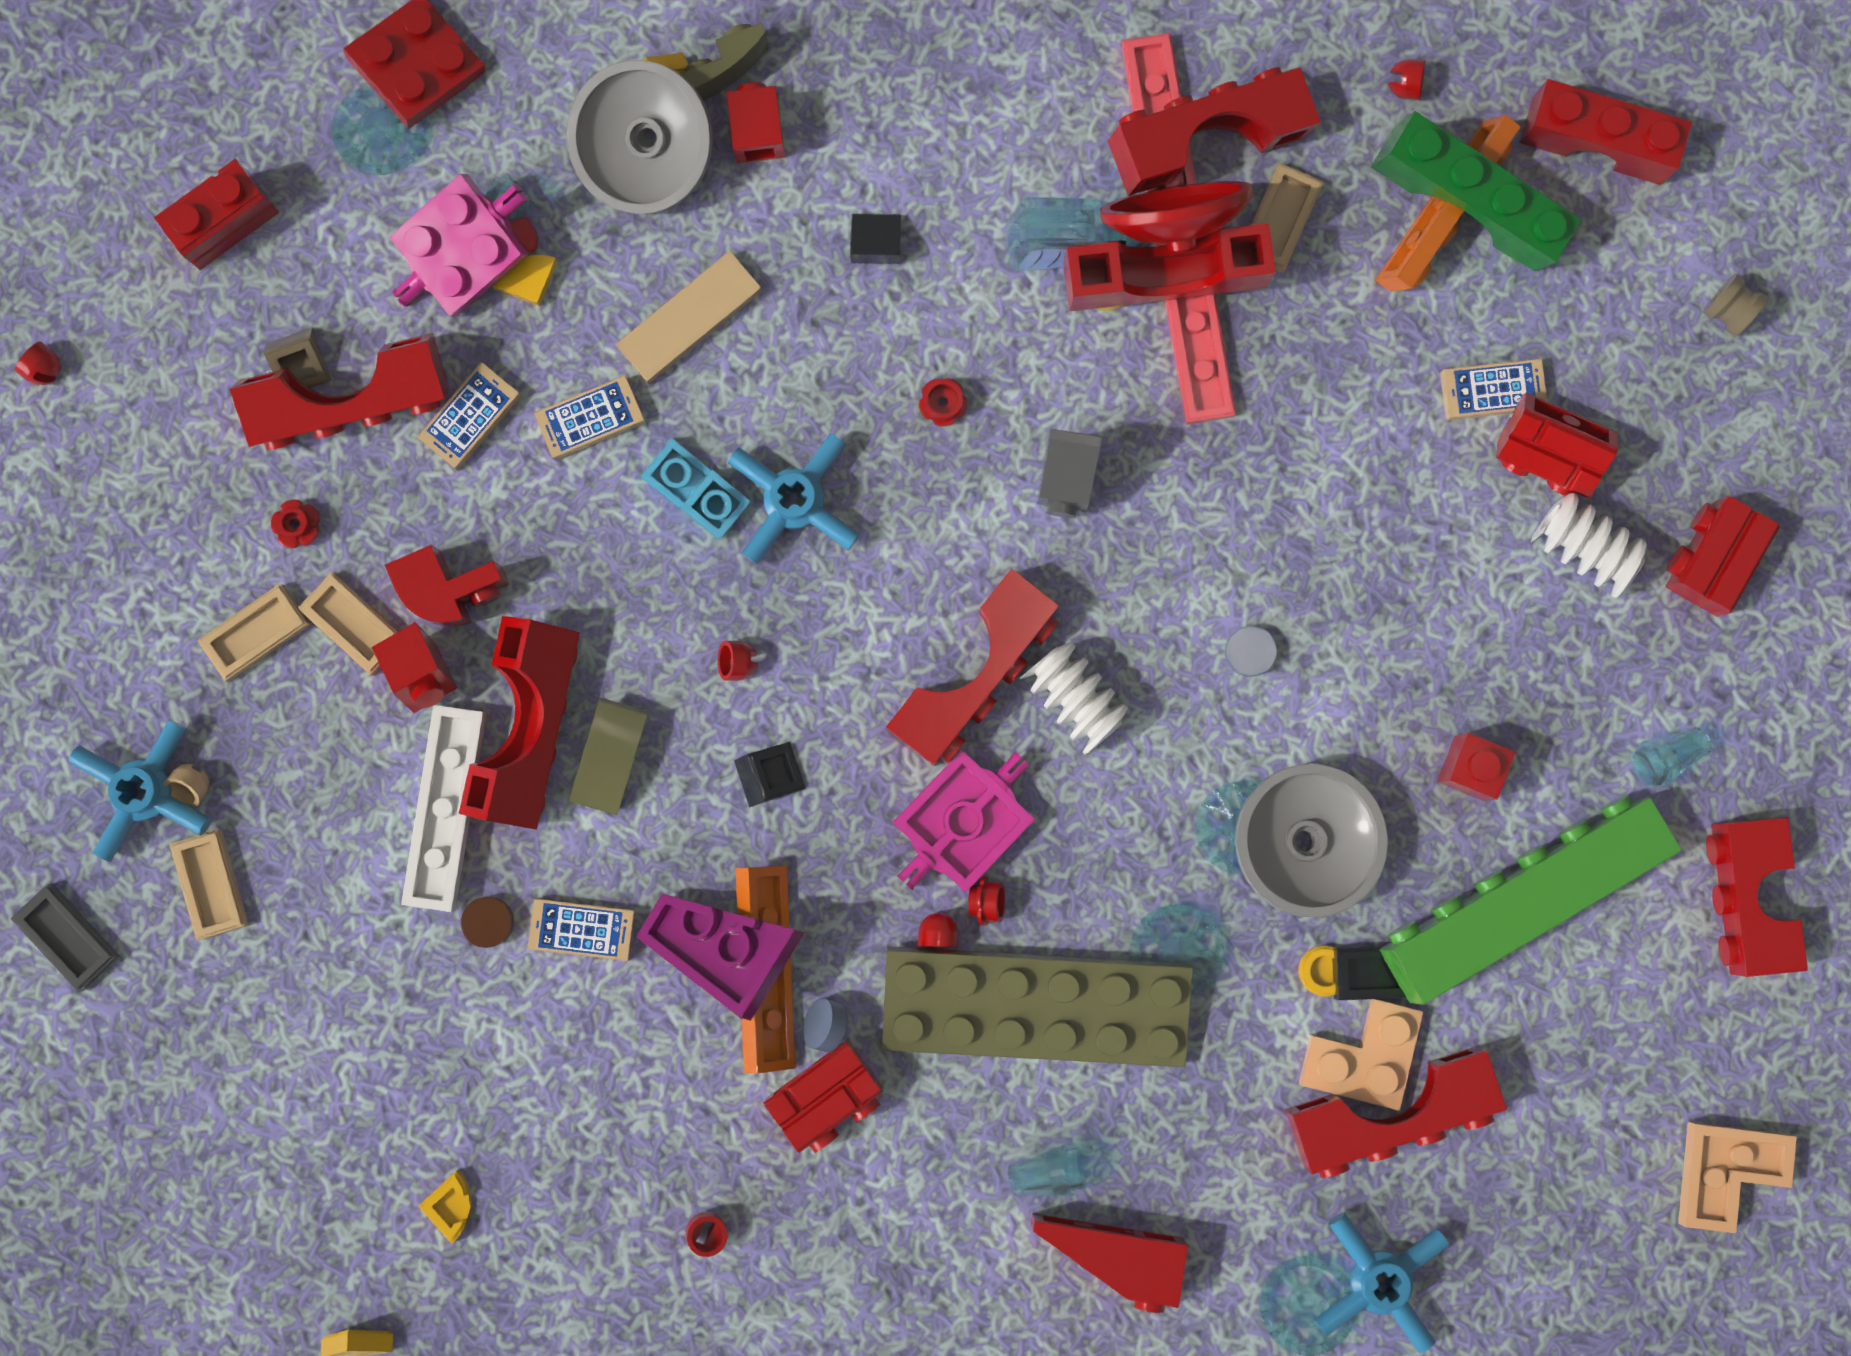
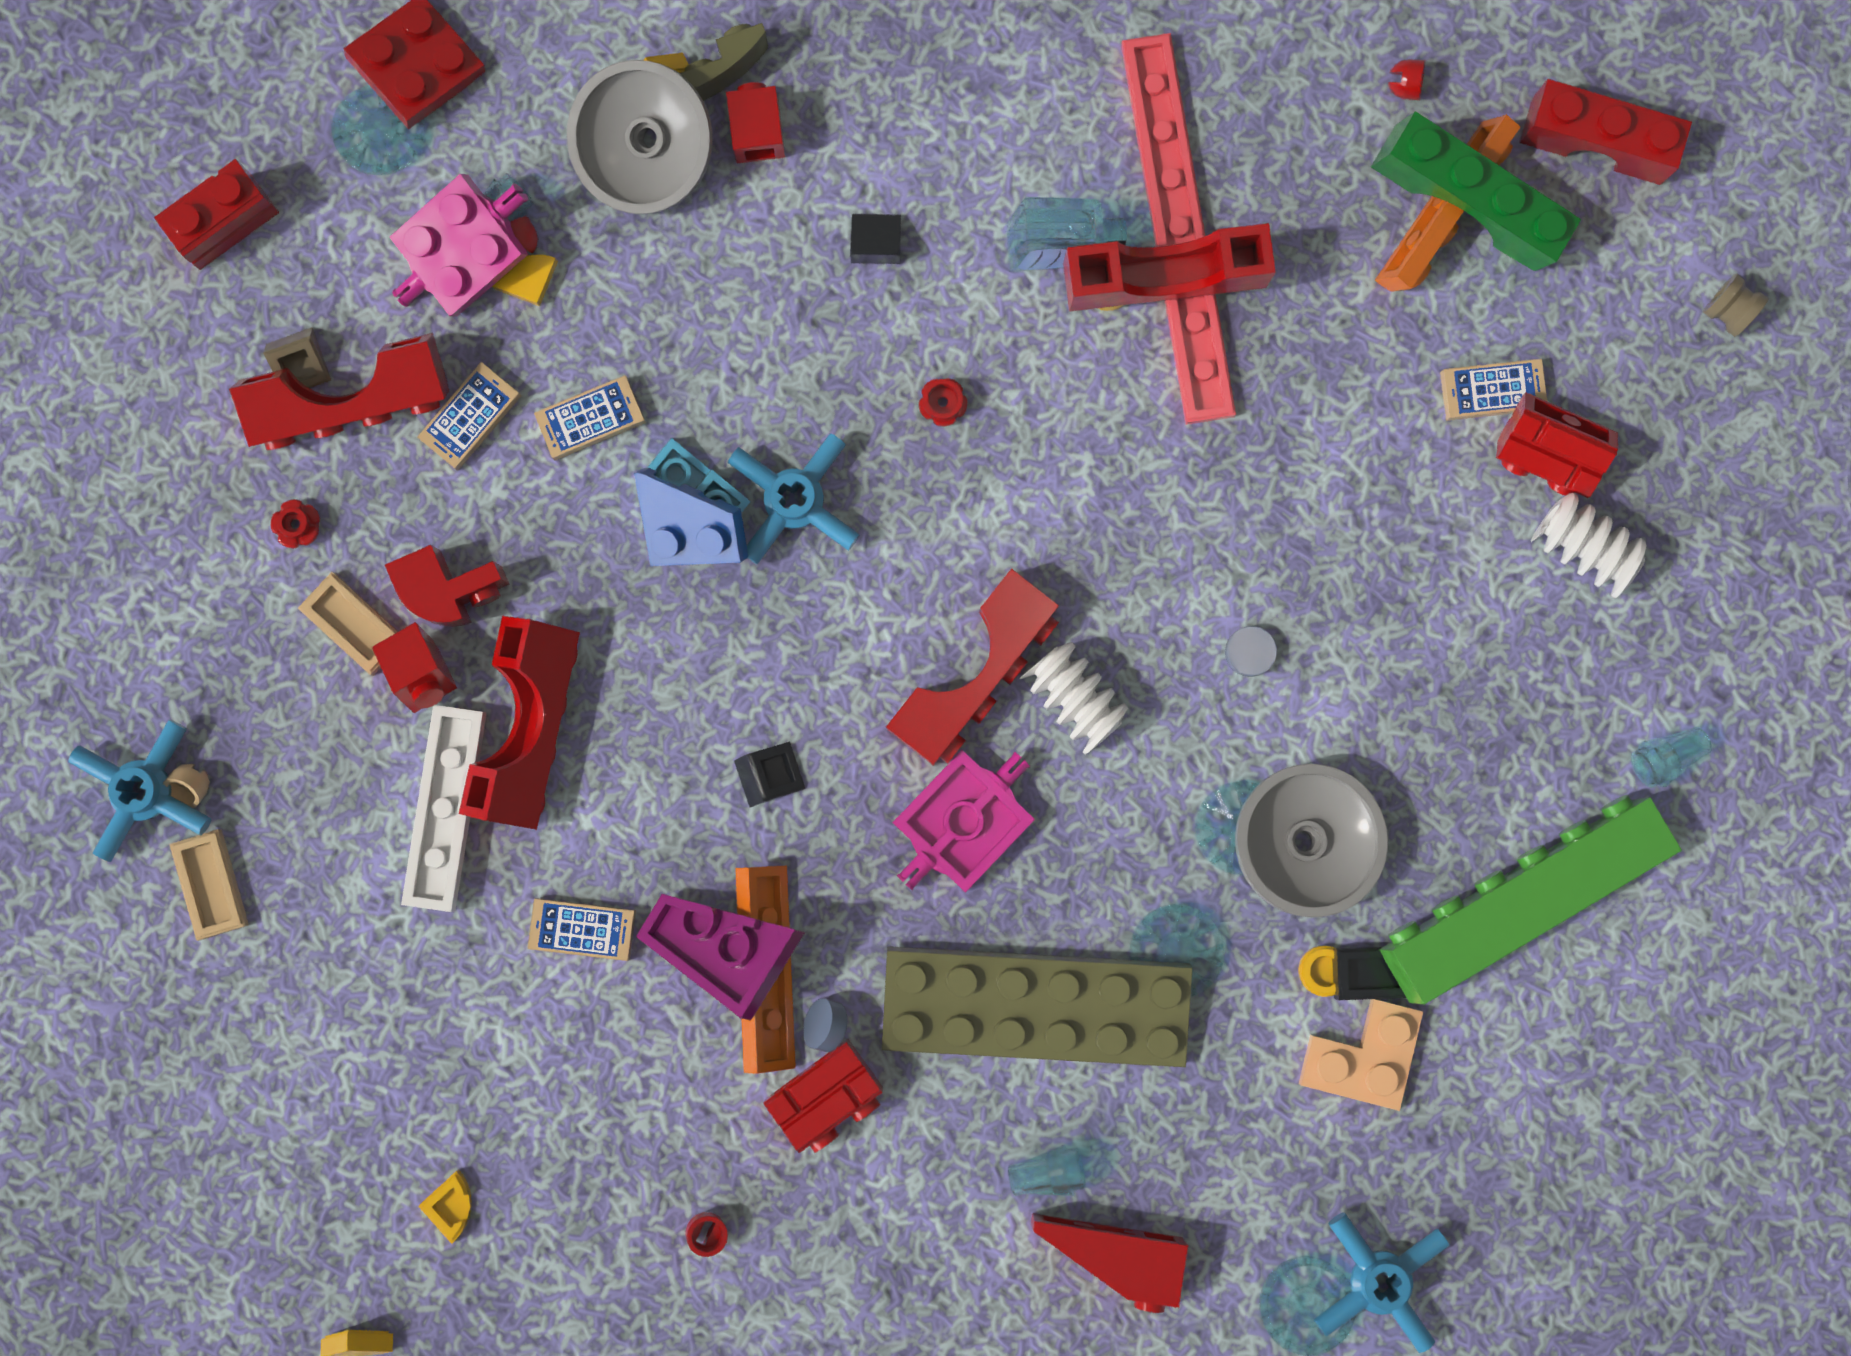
dark grey tile [11,883,120,992] -> none
red hinge [15,341,62,386] -> none
tan tile [197,583,311,682] -> none
reddish brown tile [461,897,514,948] -> none
olive slope [569,697,648,815] -> none
tan tile [616,251,762,384] -> none
red hinge [717,641,758,681] -> none
red hinge [917,912,958,948] -> none
red plate [968,876,1005,926] -> none
dark grey slope [1037,429,1102,518] -> none
red dish [1100,181,1253,251] -> none
red arch [1107,67,1321,196] -> none
tan tile [1251,162,1324,273] -> none
red arch [1285,1046,1507,1178] -> none
red brick [1437,733,1516,801] -> none
red brick [1665,496,1780,617] -> none
light nougat plate [1678,1122,1797,1233] -> none
red arch [1706,818,1808,977] -> none
none -> wing [634,468,749,566]

